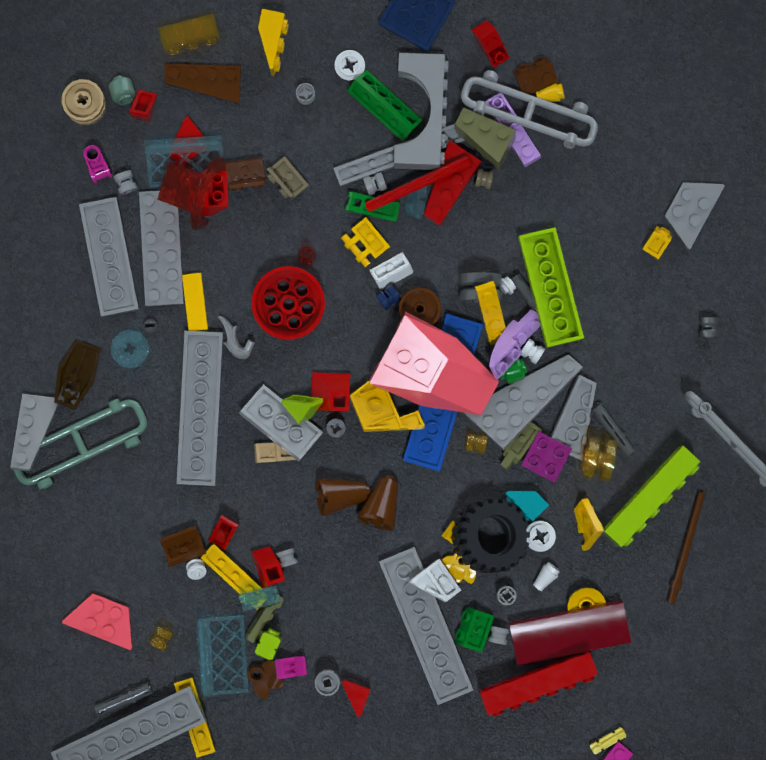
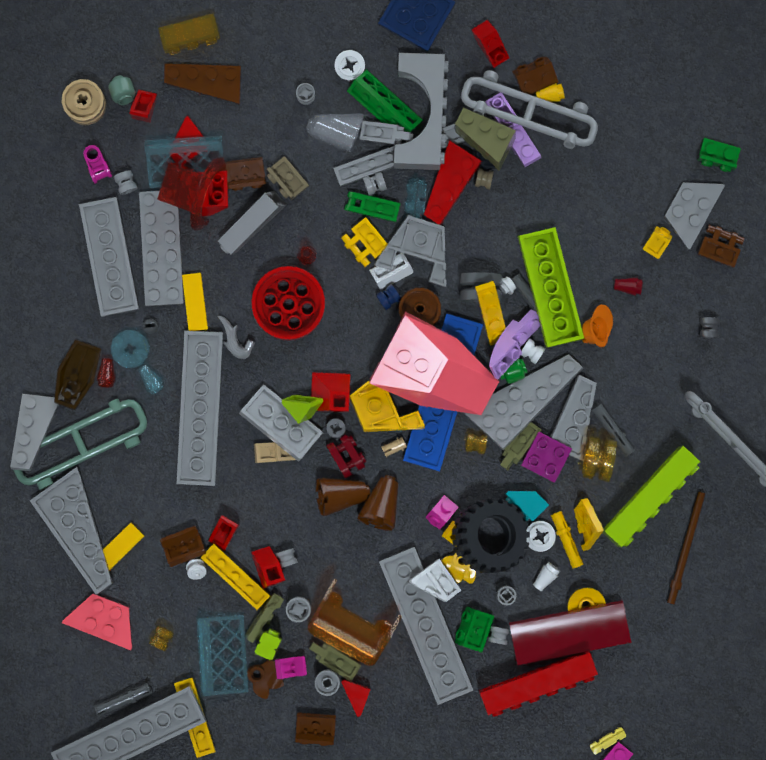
clear light blue hinge [239,585,281,612] -> none
yellow slope [258,9,289,76] -> none
red axle [365,156,472,212] -> none
none -> light grey wing [30,467,113,595]
none -> clear red cone [96,358,115,388]
none -> yellow tile [103,522,144,571]
none -> clear light blue cone [138,365,164,395]
none -> light grey slope [218,191,287,255]
none -> light grey wheel [286,597,311,622]
none -> reddish brown bracket [295,712,336,746]
none -> clear slope [306,114,365,153]
none -> clear orange windscreen [308,578,402,666]
none -> olive hinge [309,642,361,682]
none -> dark red brick [326,434,367,479]
none -> light grey hinge [360,121,414,145]
none -> light grey wing [374,215,447,287]
none -> tan pin [381,437,407,457]
none -> dark pink bracket [426,495,459,529]
none -> yellow pin [550,511,583,569]
none -> orange piece [582,305,613,347]
none -> dark red cone [614,277,643,296]
none -> green bracket [697,138,741,172]
none -> reddish brown plate [698,225,745,268]

